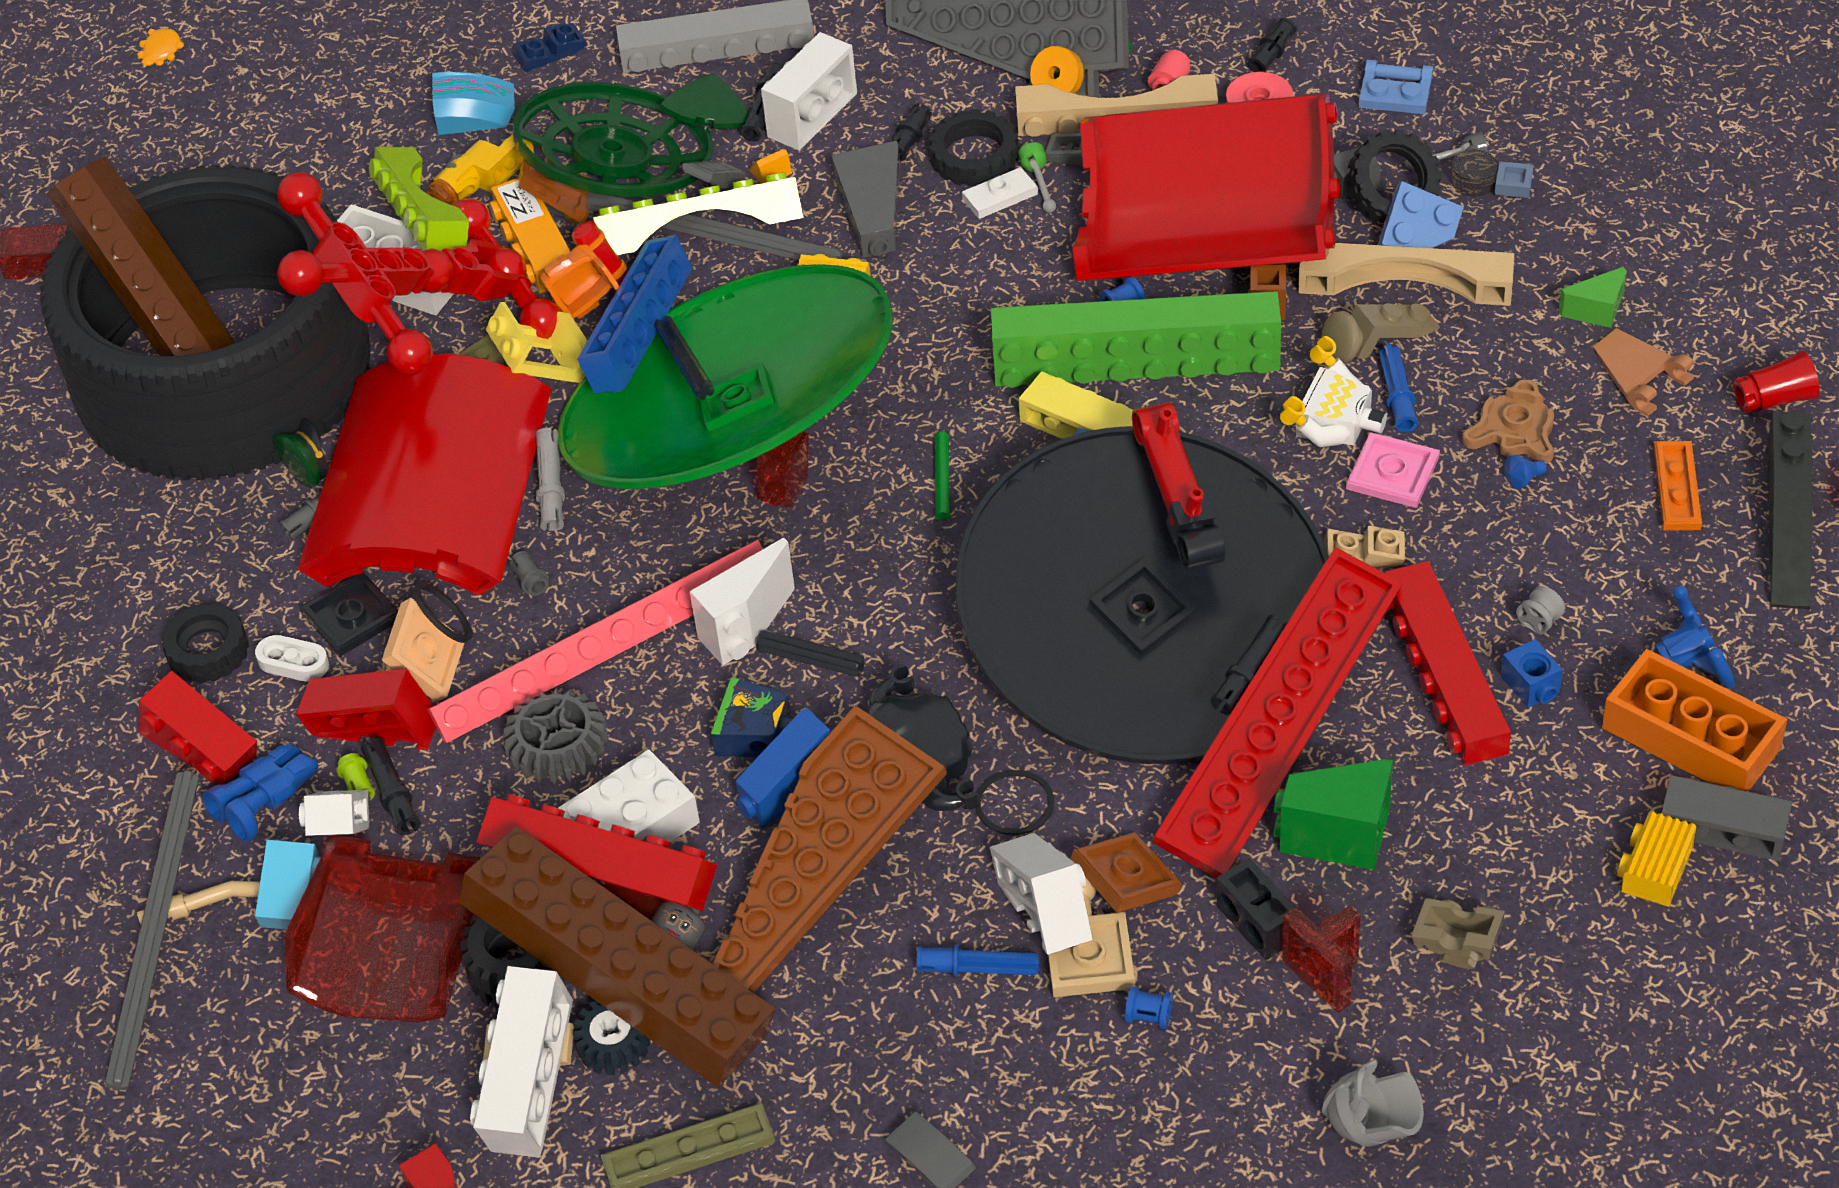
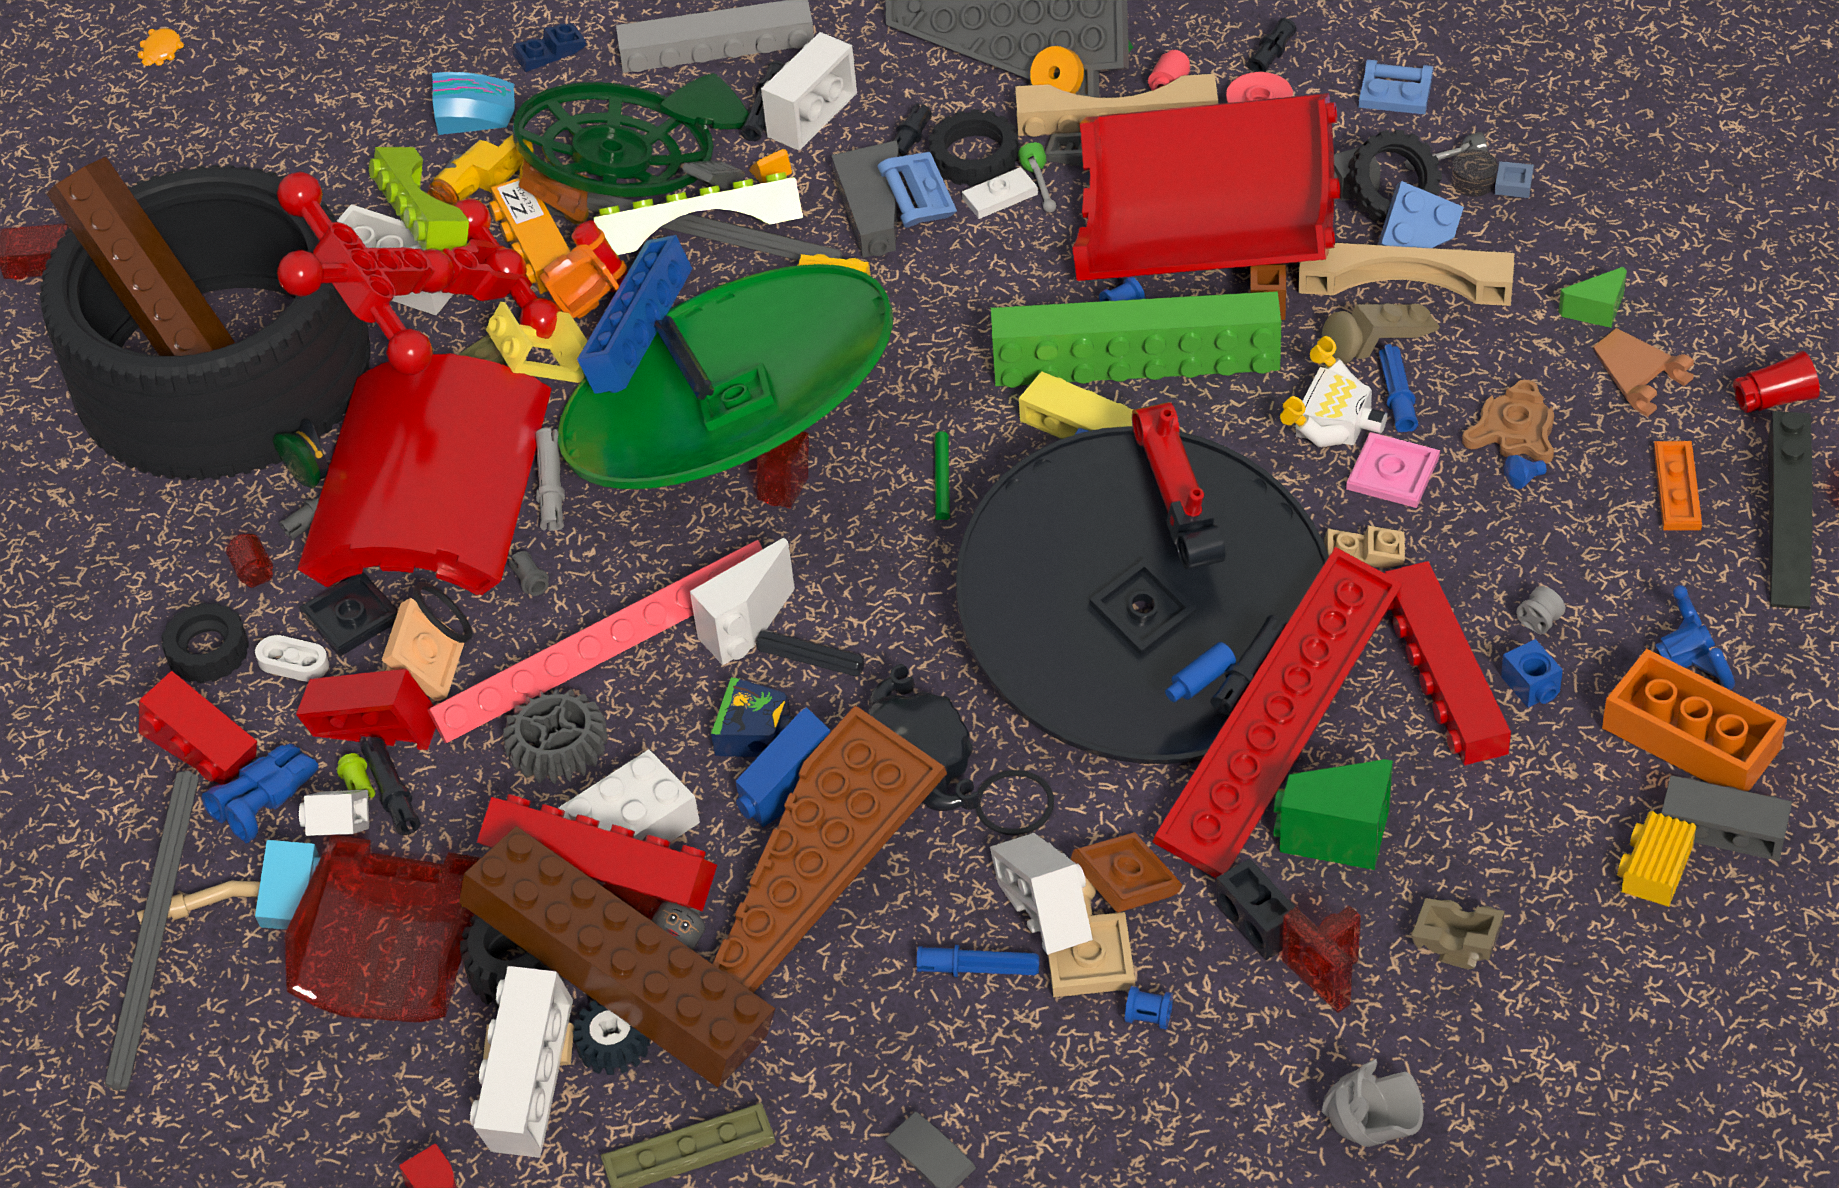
none -> clear red brick [226,534,273,588]
none -> medium blue plate [877,152,957,227]
none -> blue cylinder [1165,642,1236,702]

